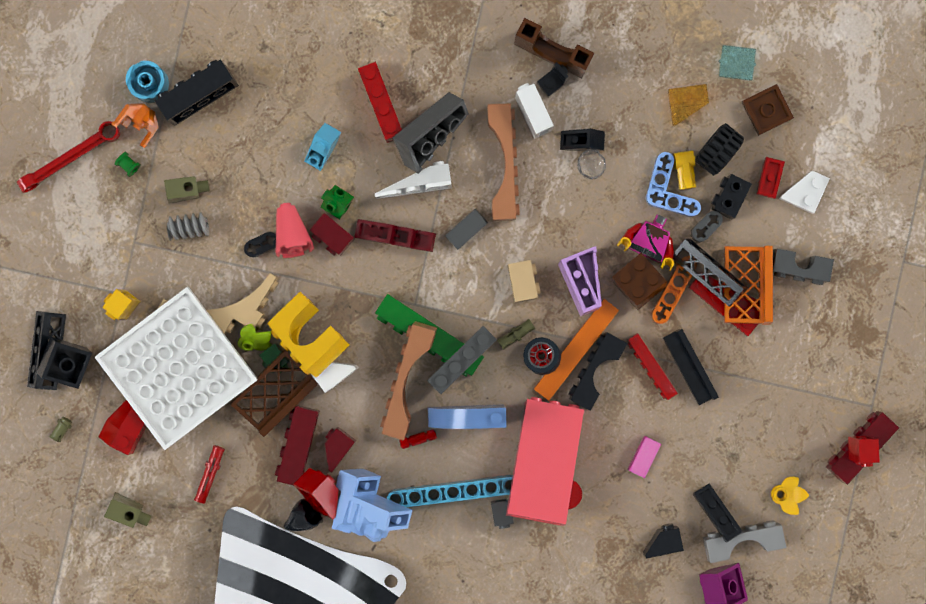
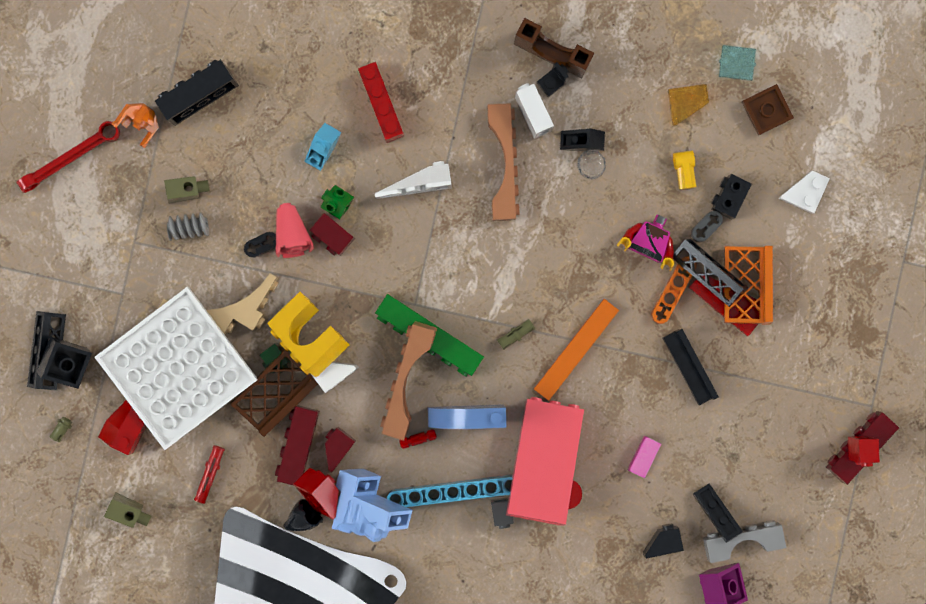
yellow brick [102,289,141,320] -> none
green bush [115,152,141,177] -> none
medium azure brick [126,61,169,103] -> none
lime plate [238,324,272,351] -> none
dark red slope [354,219,436,252] -> none
dark grey wedge [393,92,469,174] -> none
dark grey brick [427,326,497,394] -> none
dark grey slope [445,209,488,250] -> none
tan brick [507,260,541,302] -> none
wheel [523,337,561,375] -> none
lavender wedge [558,246,602,317] -> none
black arch [568,332,628,411] -> none
reddish brown brick [612,253,667,310] -> none
red piece [627,333,678,400] -> none
light blue beam [646,152,701,217] -> none
black tyre [695,123,744,176] -> none
red plate [756,157,785,199] -> none
yellow plate [771,476,809,515] -> none
dark grey arch [773,249,834,285] -> none

